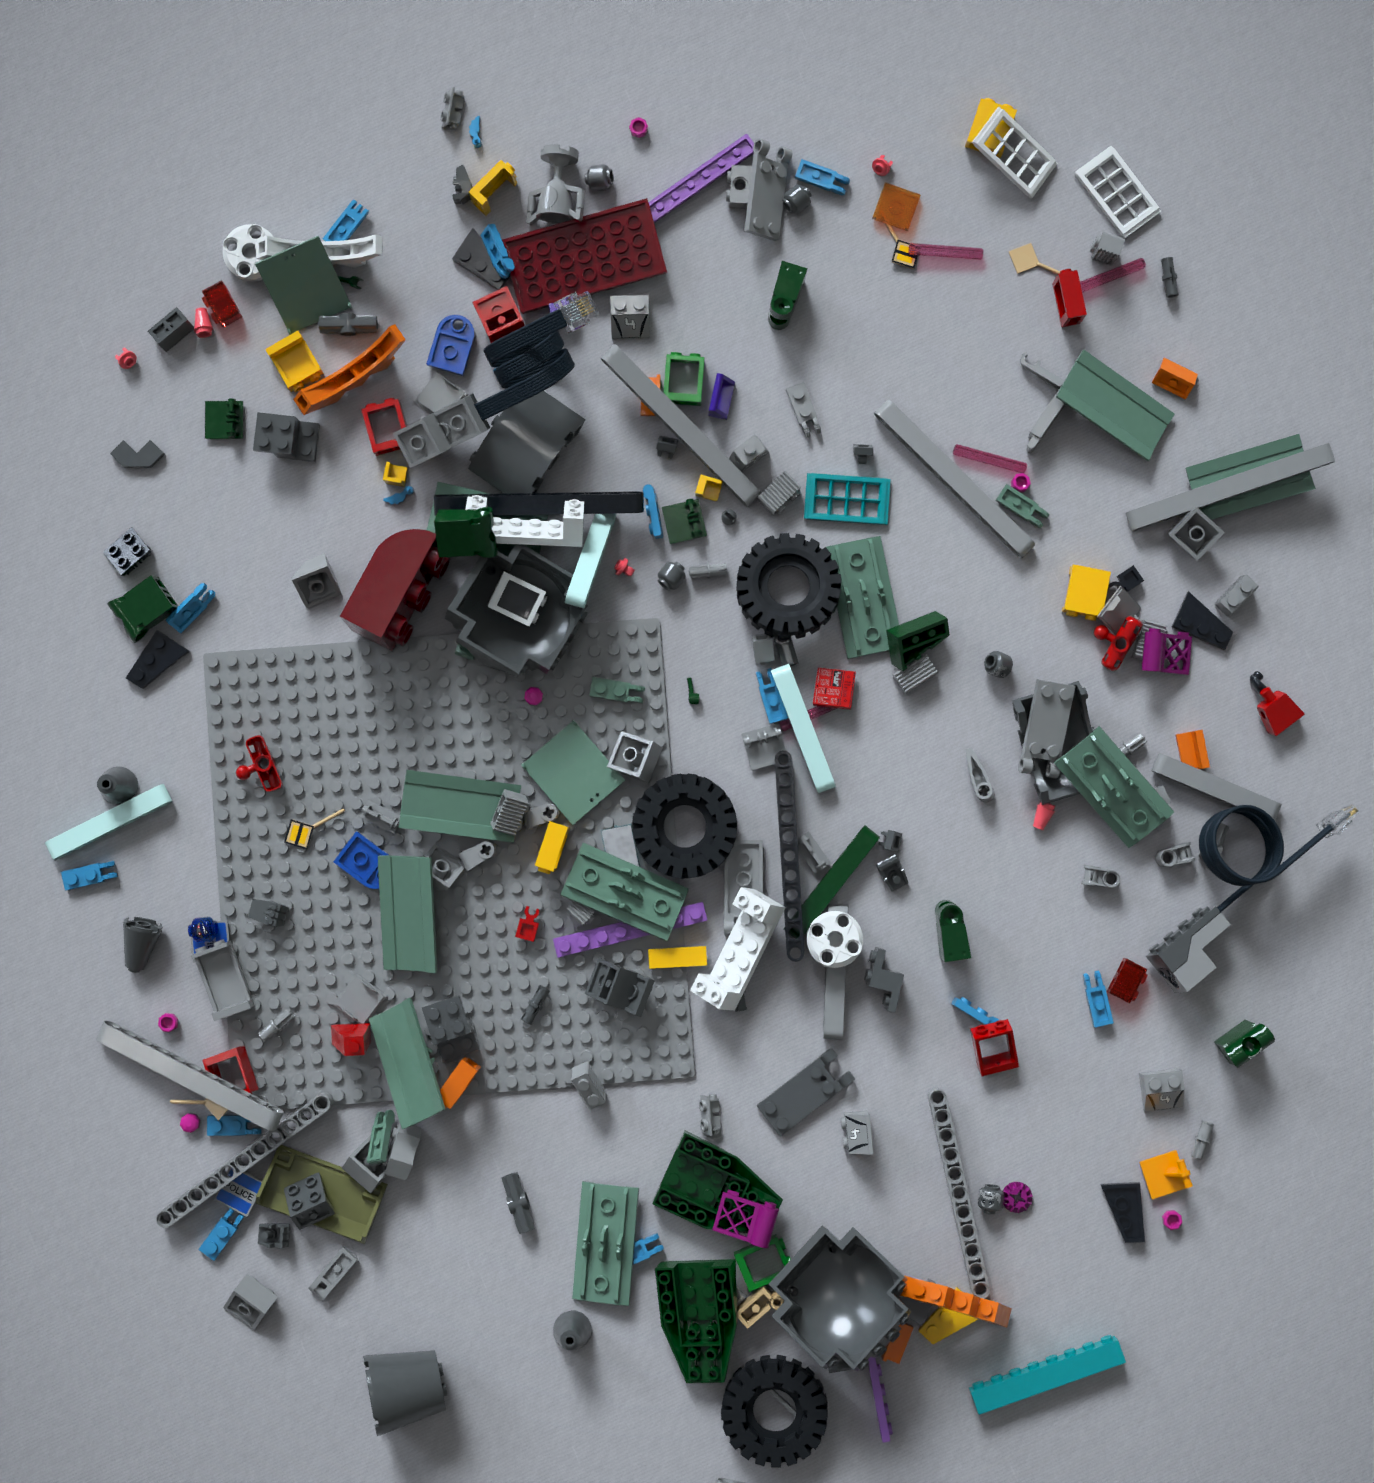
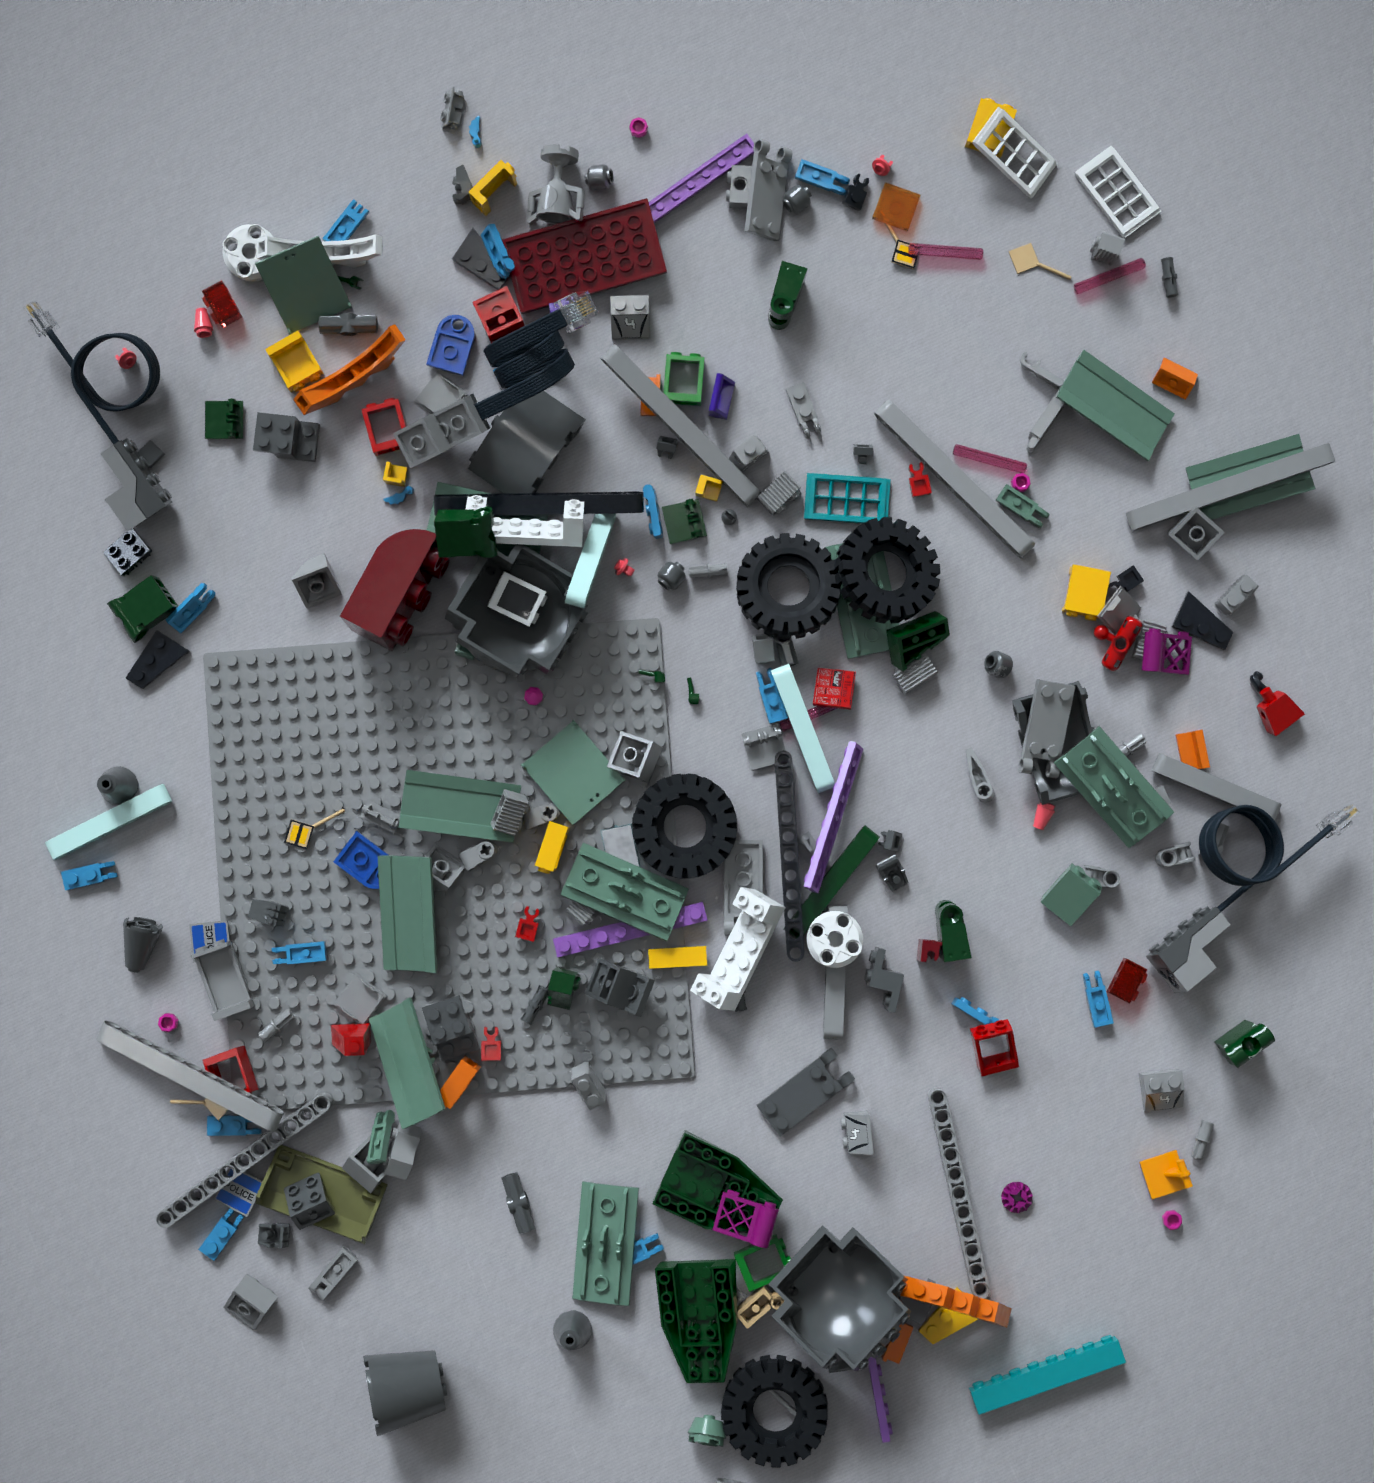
dark grey hinge [148,307,194,352] -> none
dark pink tile [180,1113,201,1133] -> none
clear blue head [188,916,219,943] -> none
red piece [236,735,283,792] -> none
sand green hinge [589,677,645,703] -> none
light grey hinge [699,1094,721,1136] -> none
dark grey head [978,1184,1004,1214] -> none
red window [1052,269,1087,327] -> none
black wing [1101,1182,1145,1243] -> none
none -> piece [23,302,172,531]
none -> dark azure hinge [271,941,327,964]
none -> red plate [481,1027,501,1061]
none -> dark green wedge [547,967,581,1010]
none -> dark green hand [639,669,665,683]
none -> sand green cone [688,1415,726,1447]
none -> medium lavender plate [804,741,863,893]
none -> black tyre [834,517,941,624]
none -> black plate [842,174,869,211]
none -> red plate [909,462,932,498]
none -> dark red hinge [917,939,942,962]
none -> sand green brick [1041,863,1102,926]

